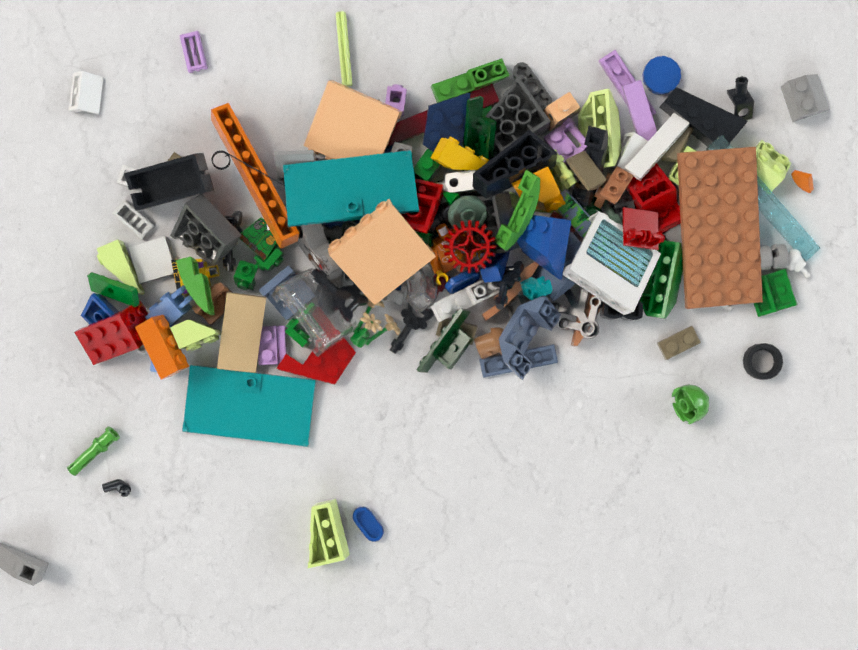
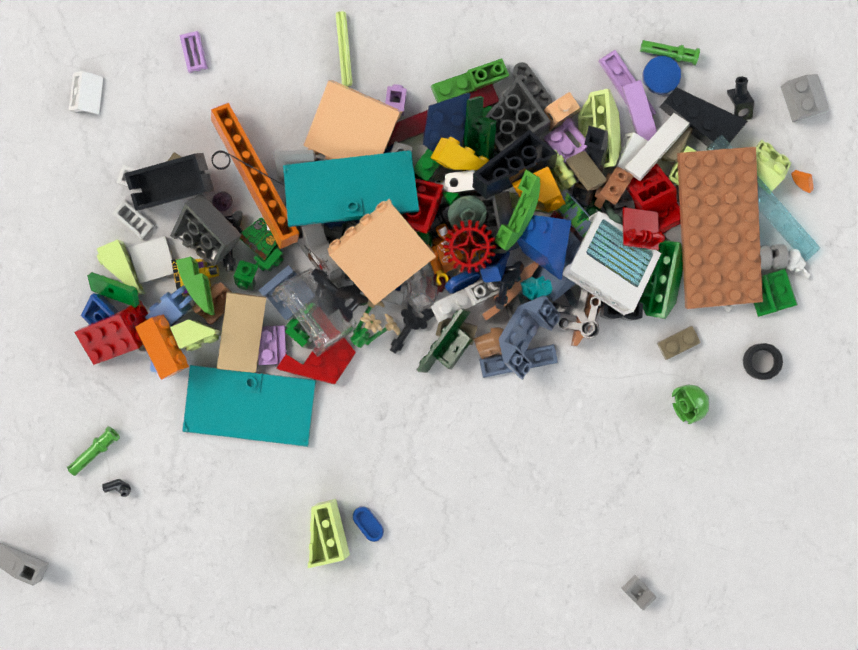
none -> clear purple tile [212,191,233,211]
none -> light grey bracket [621,575,656,610]
none -> bright green pin [640,40,700,66]

